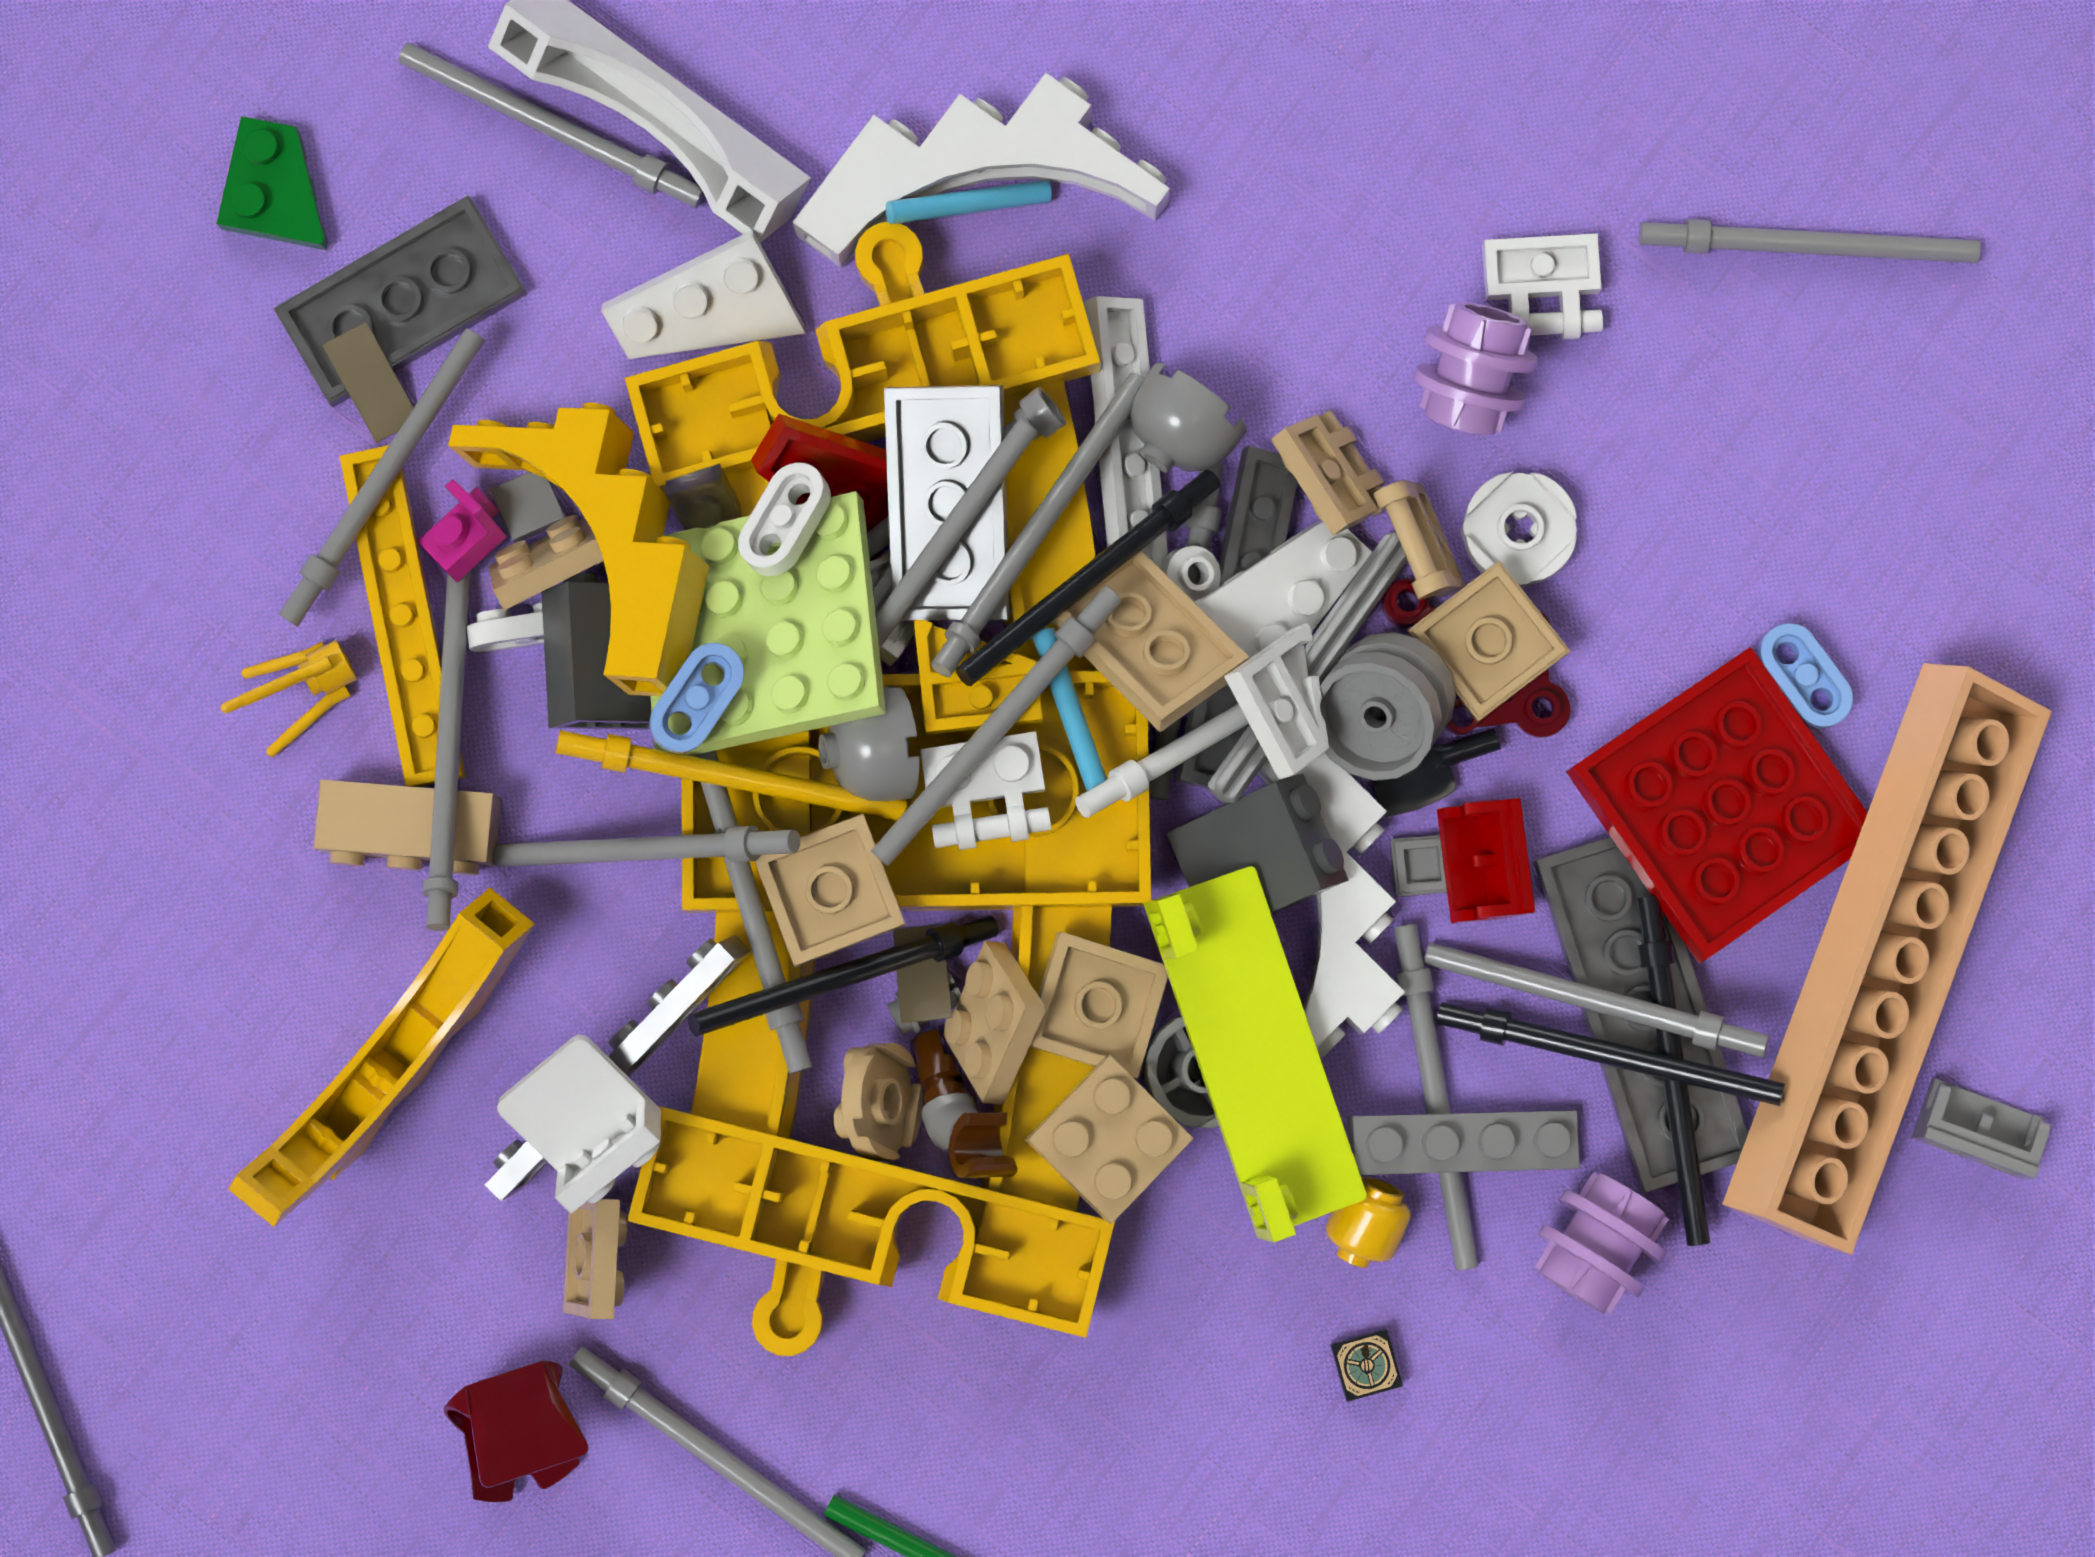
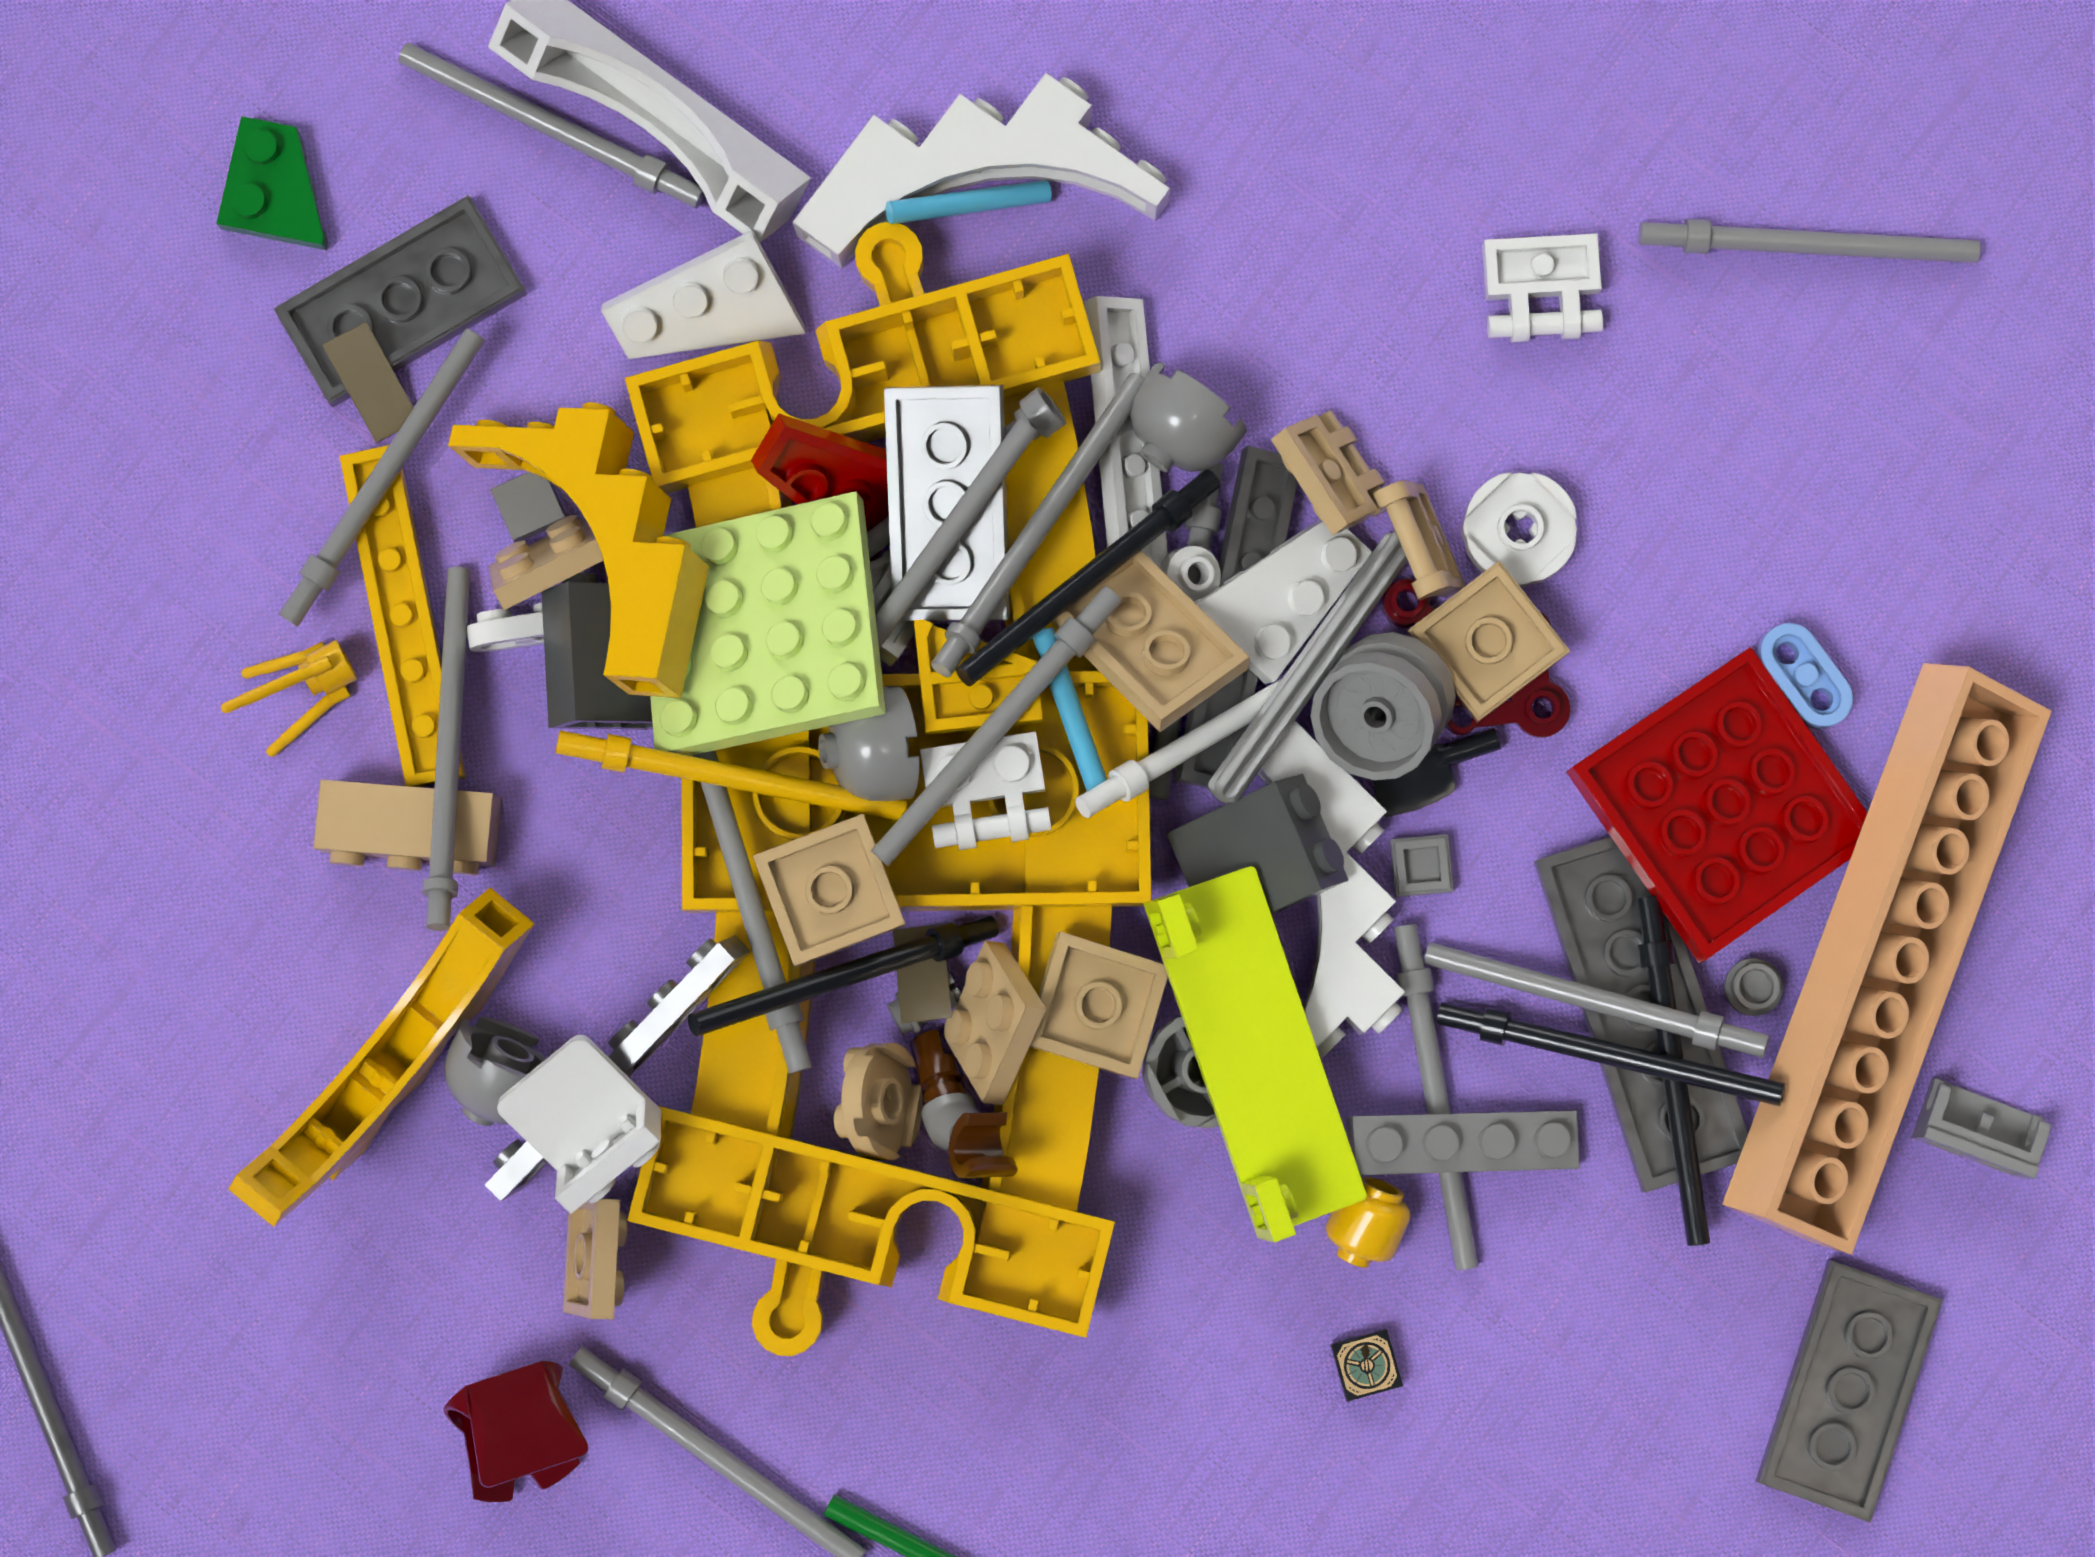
dark pink bracket [417,479,507,583] -> none
light grey bar [493,826,800,867] -> none
light blue plate [649,643,744,753] -> none
clear smoke plate [666,463,742,530] -> none
white plate [738,463,831,576] -> none
tan plate [1025,1055,1194,1224] -> none
white wing [1224,623,1329,779] -> none
lavender piece [1414,302,1538,435] -> none
red hinge [1437,798,1535,924] -> none
lavender piece [1535,1173,1669,1315] -> none
none -> light grey cylinder [444,1017,554,1126]
none -> light grey plate [1724,958,1783,1016]
none -> flat silver tile [1755,1260,1943,1522]

